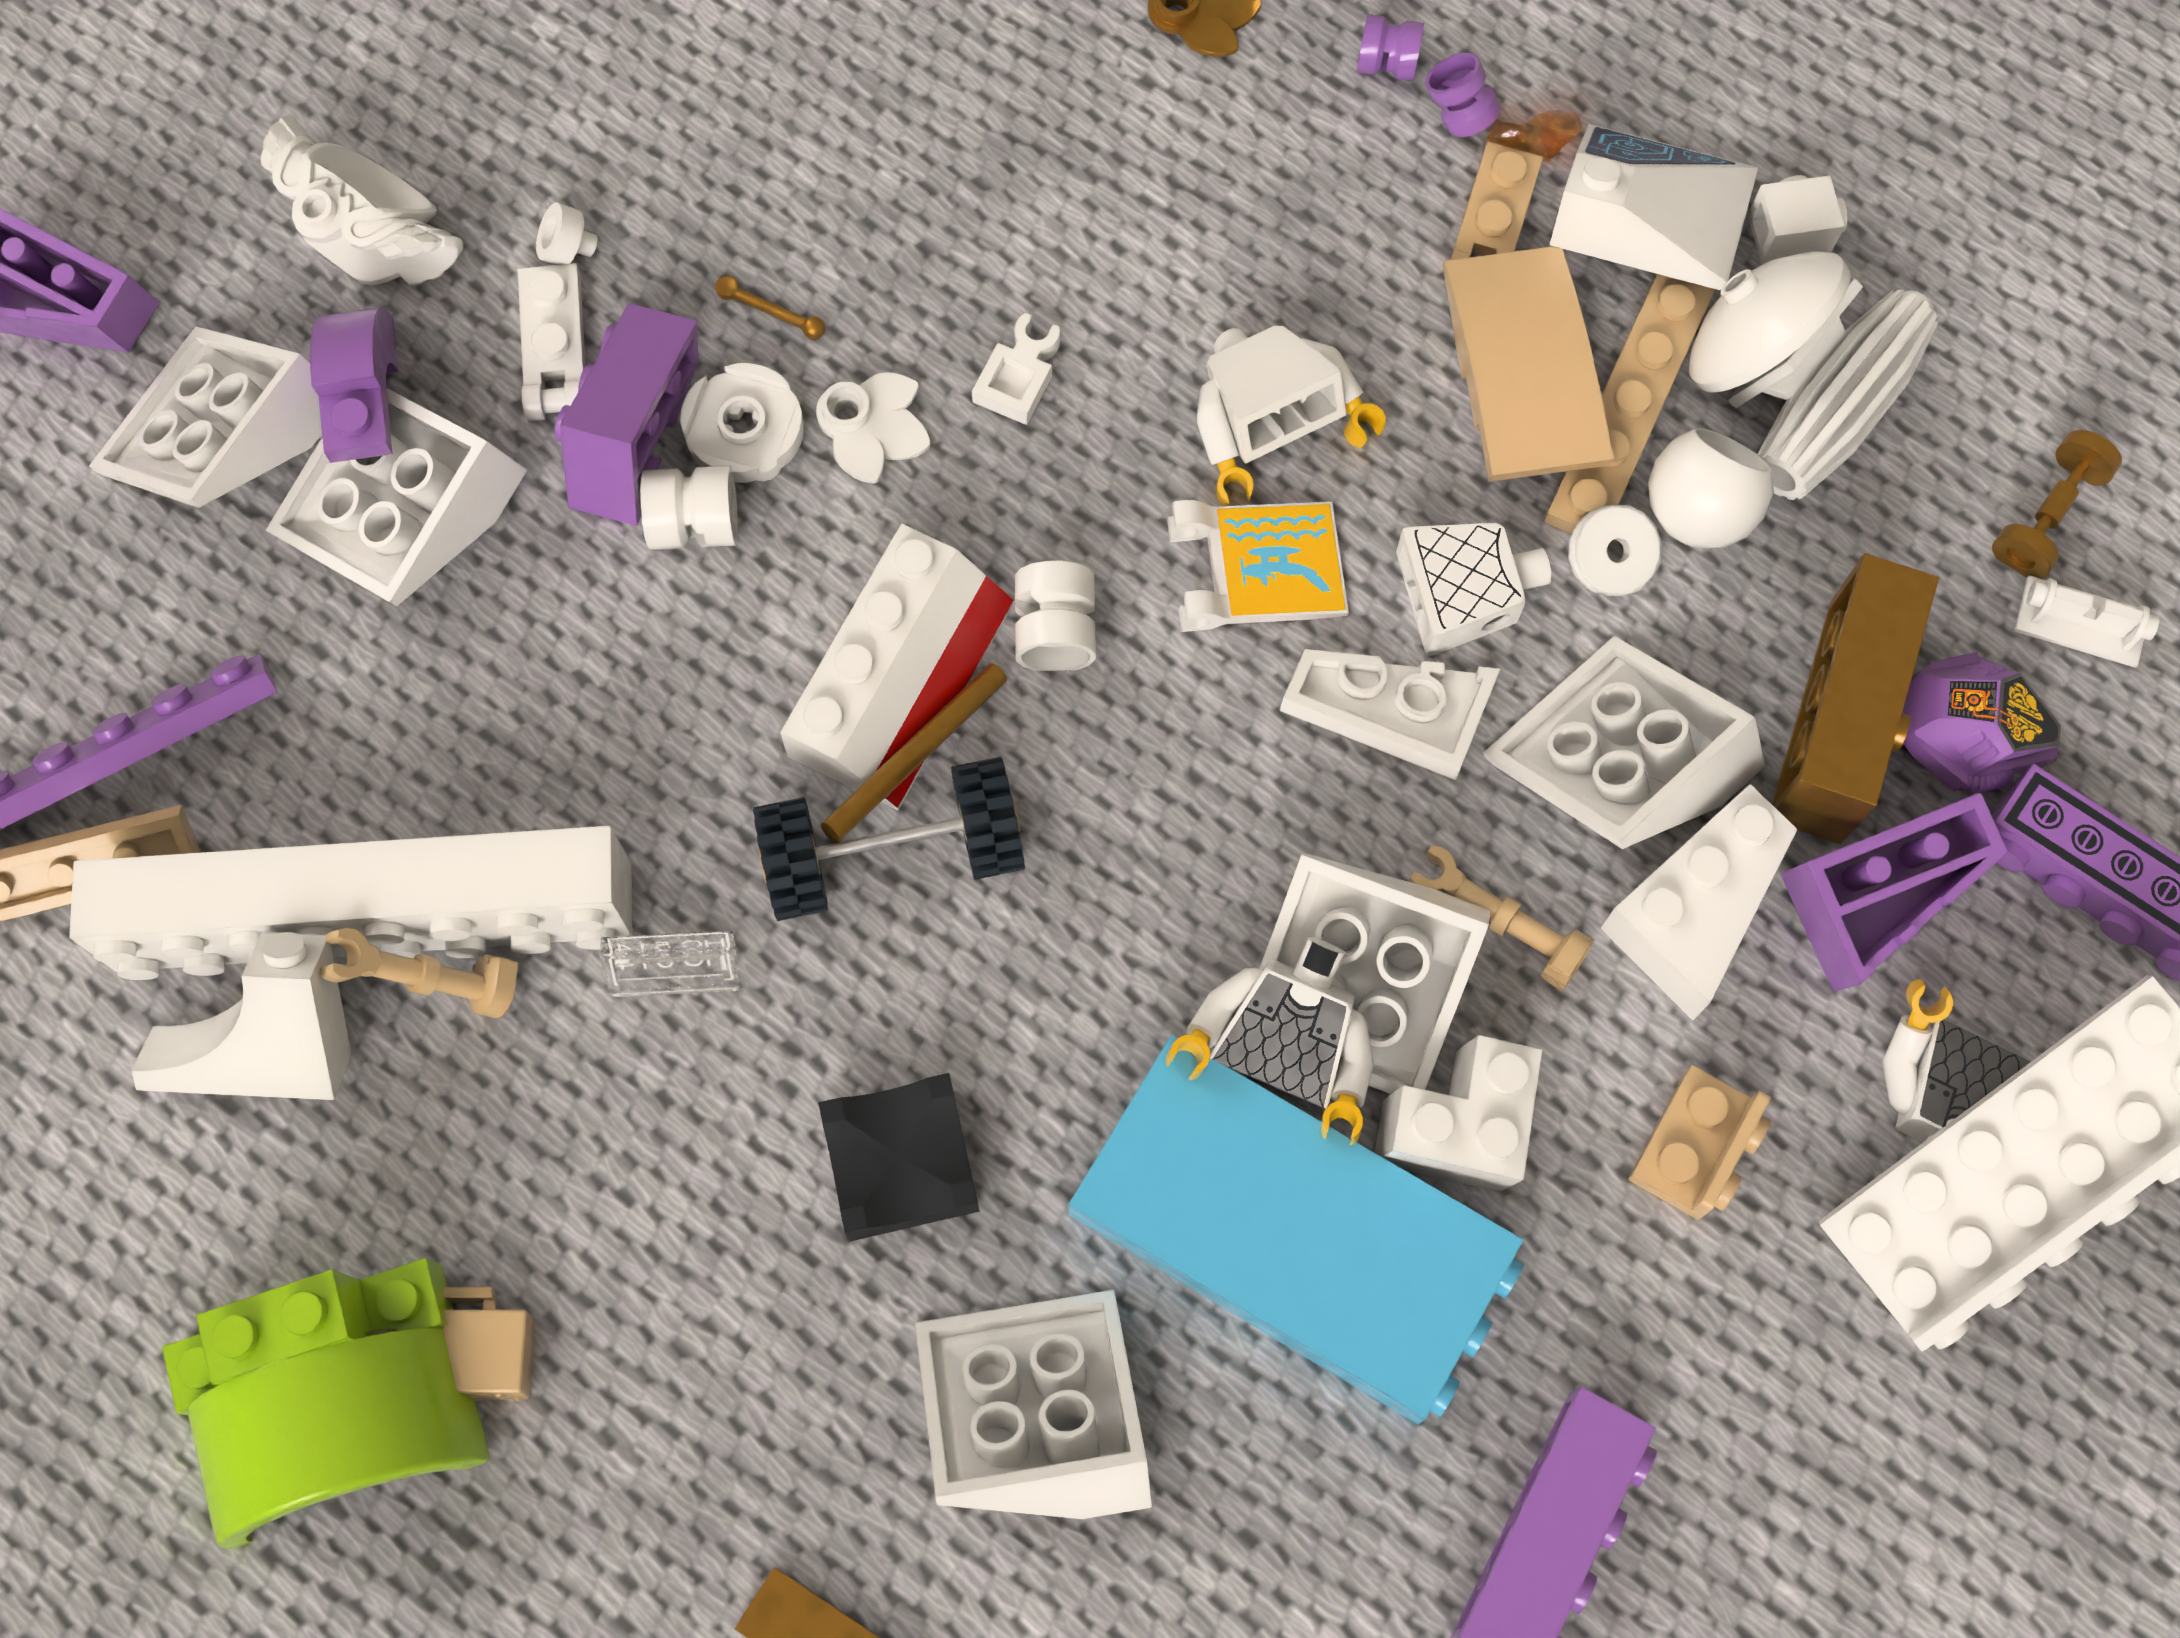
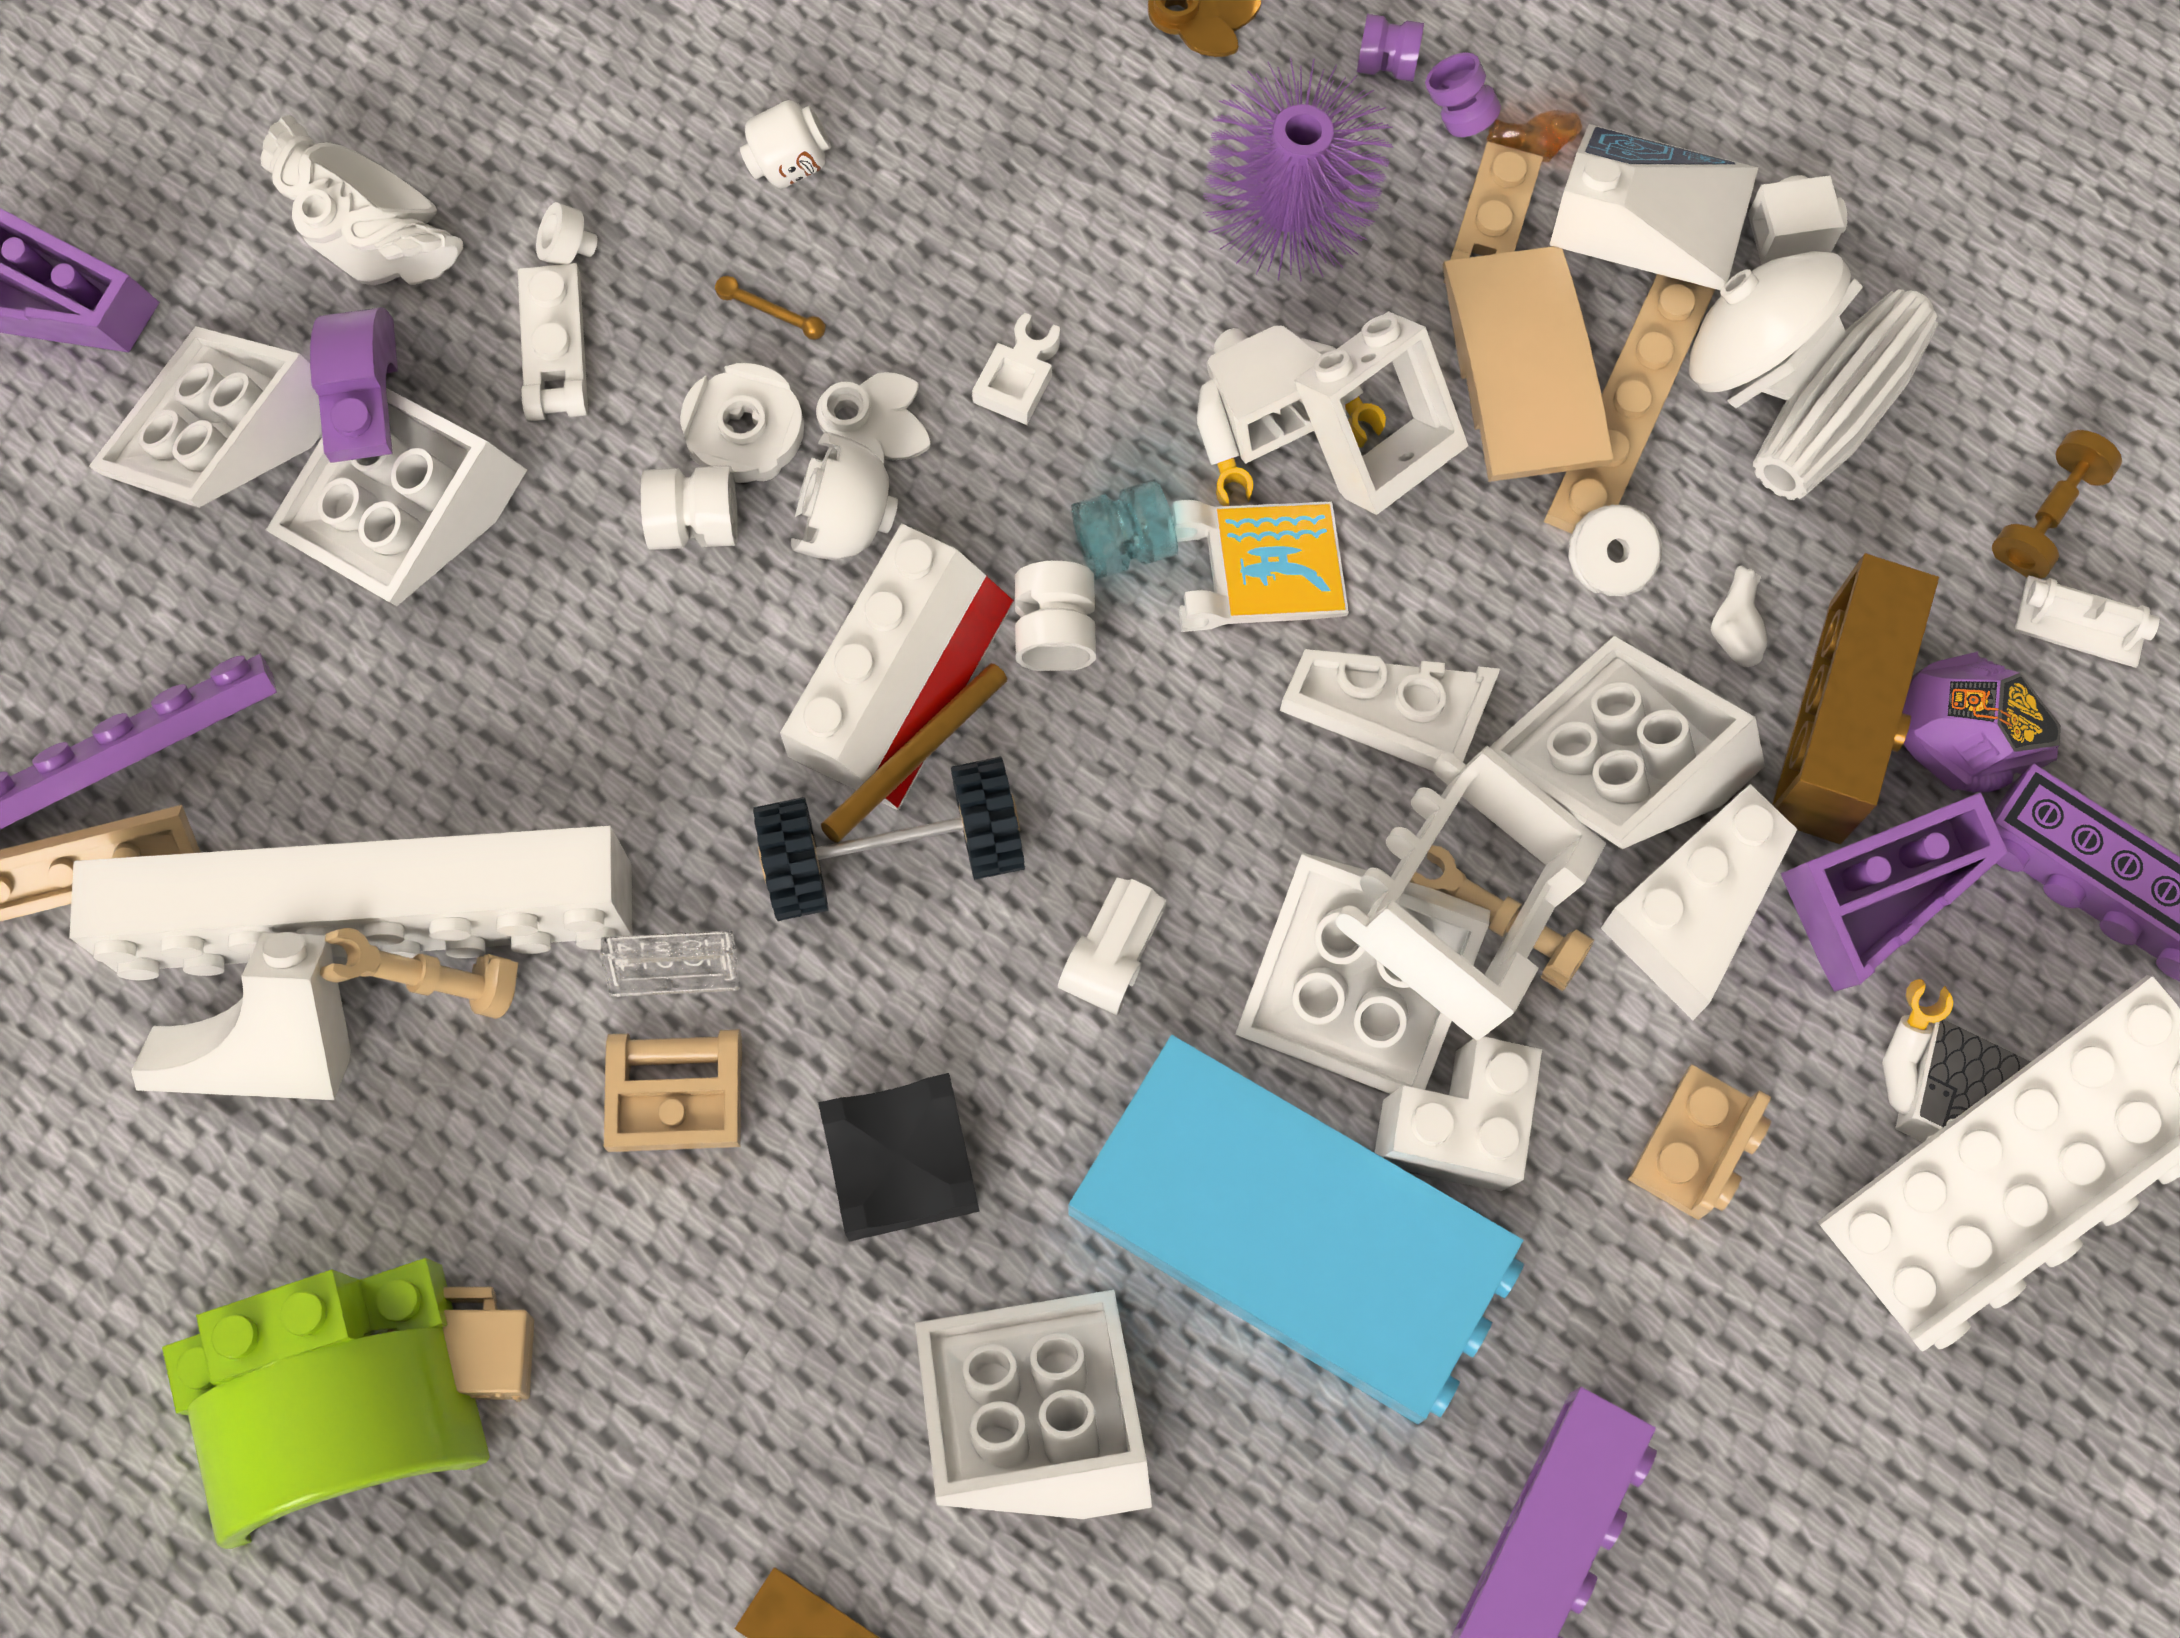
medium lavender wedge [555,303,699,526] -> none
torso [1165,937,1374,1145] -> none
white torso [1396,523,1551,657] -> none
white helmet [1648,428,1774,548] -> none
none -> tan plate [604,1029,742,1152]
none -> white head [740,100,831,189]
none -> white cylinder [791,431,898,560]
none -> white piece [1058,877,1166,1015]
none -> clear light blue wheel [1071,479,1178,580]
none -> medium lavender piece [1203,58,1393,281]
none -> white window [1294,311,1468,515]
none -> white hinge [1336,746,1606,1041]
none -> white animal [1711,566,1767,667]

